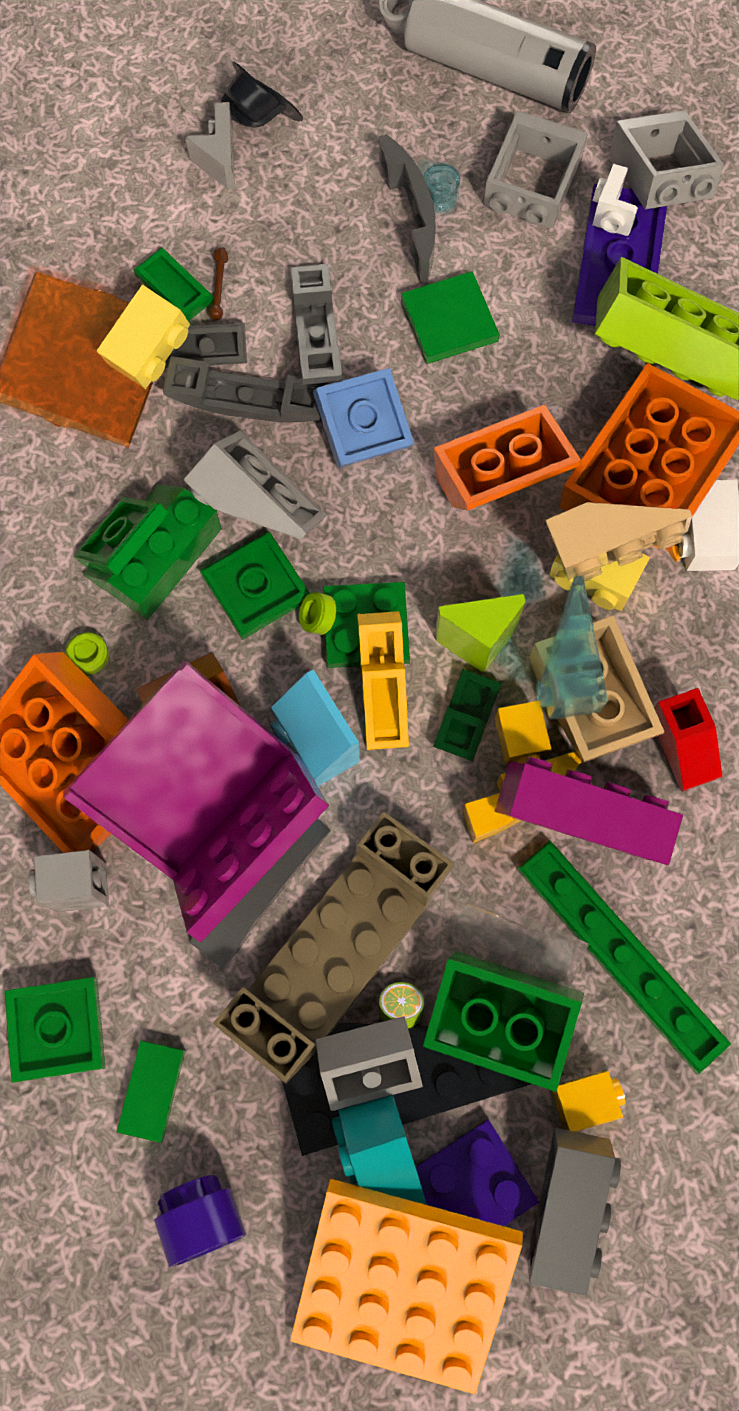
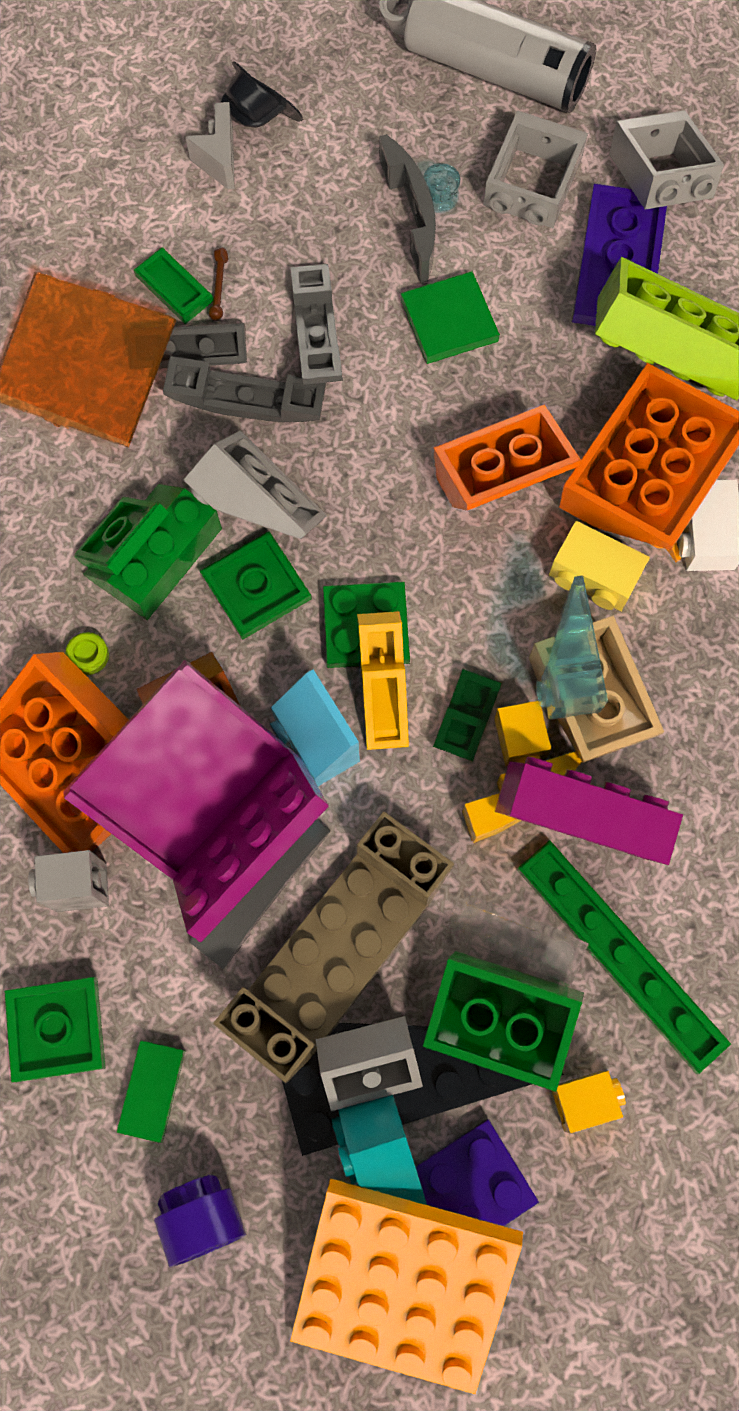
light yellow brick [97,285,190,390] -> none
lime tile [299,592,336,635] -> none
medium blue plate [313,368,414,468] -> none
lime tile [379,982,424,1028] -> none
lime slope [435,594,526,674] -> none
dark grey brick [527,1127,621,1296] -> none
tan slope [546,502,692,583] -> none
white bracket [592,164,638,236] -> none
red slope [654,688,723,792] -> none

